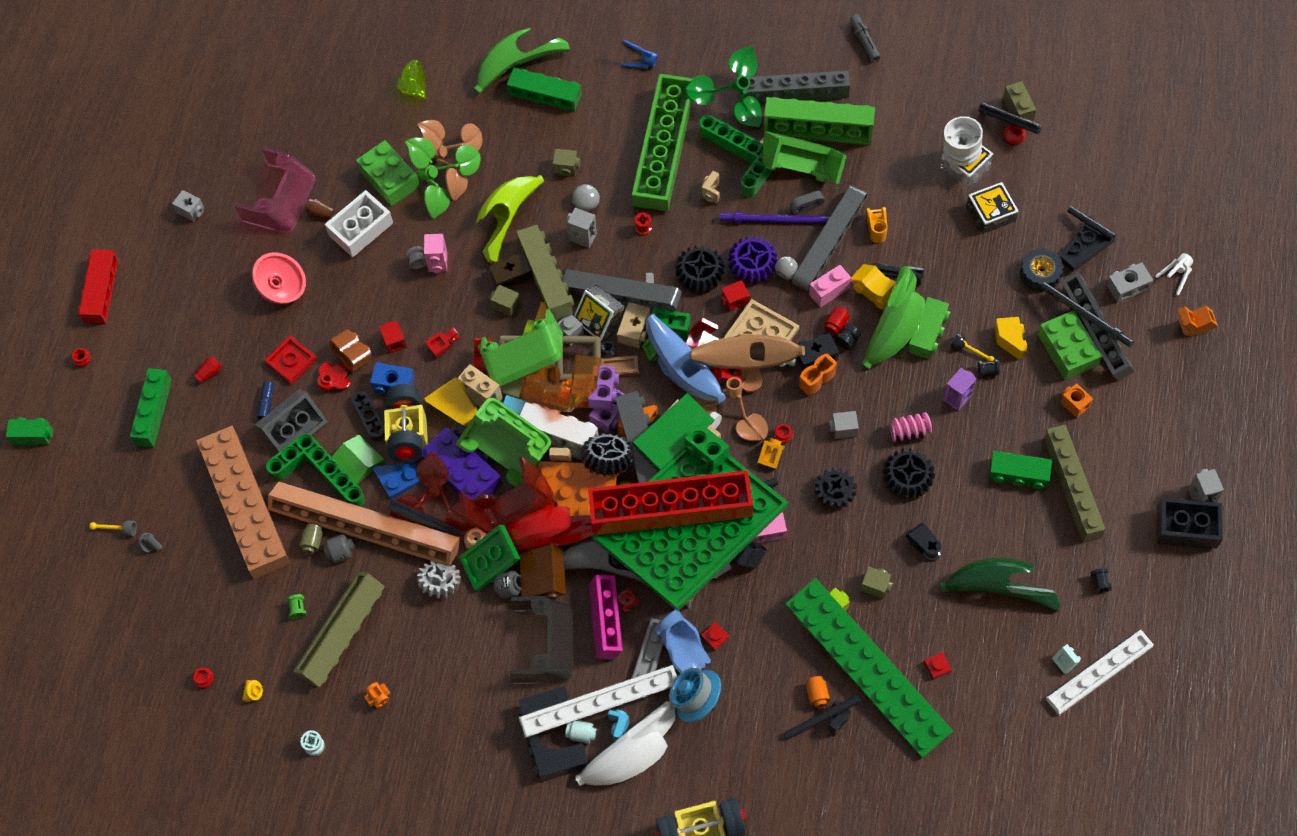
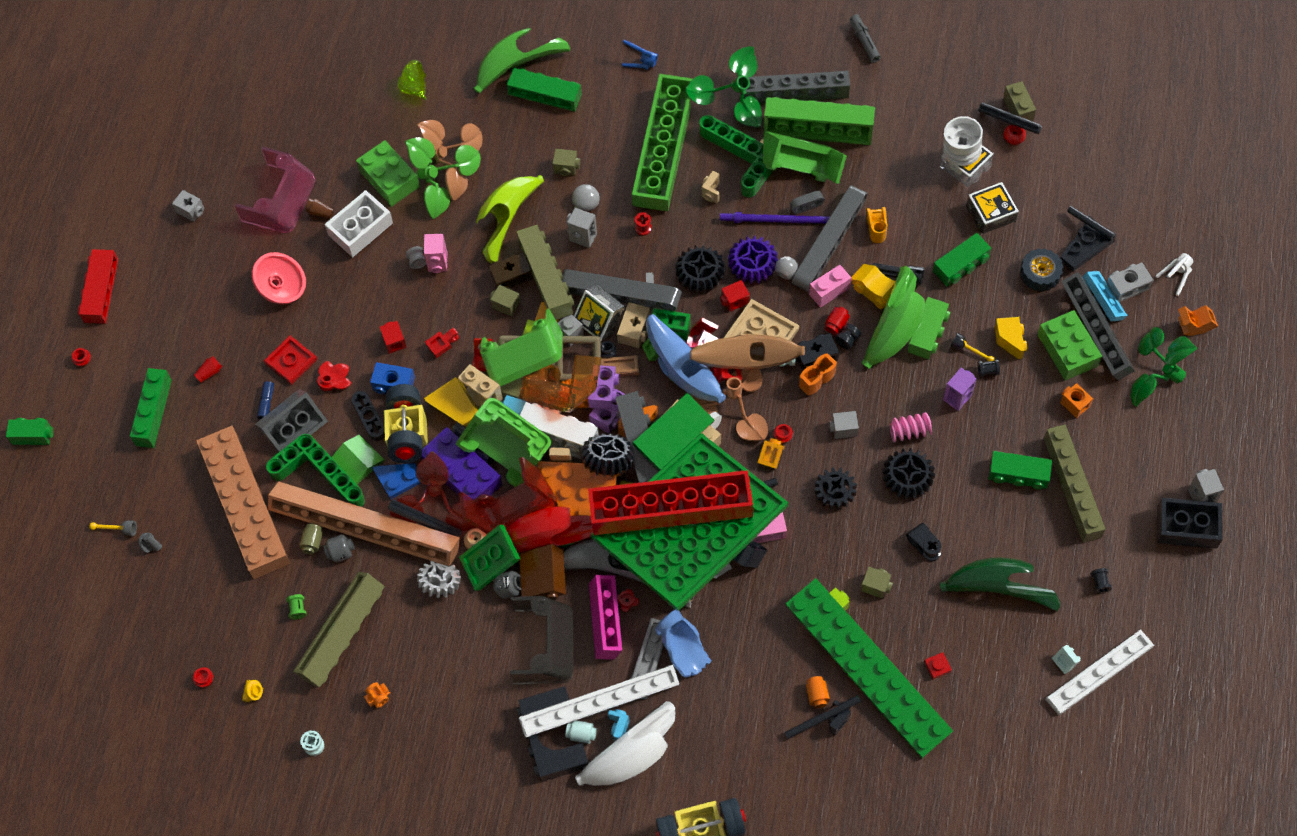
dark orange brick [329,329,371,372] -> none
dark azure piece [669,667,721,722] -> none
green brick [684,423,730,471] -> none
red plate [701,622,730,651] -> none
black bar [1040,282,1134,348] -> none
none -> green brick [932,233,992,287]
none -> medium azure plate [1083,271,1127,321]
none -> green plant [1131,327,1198,407]

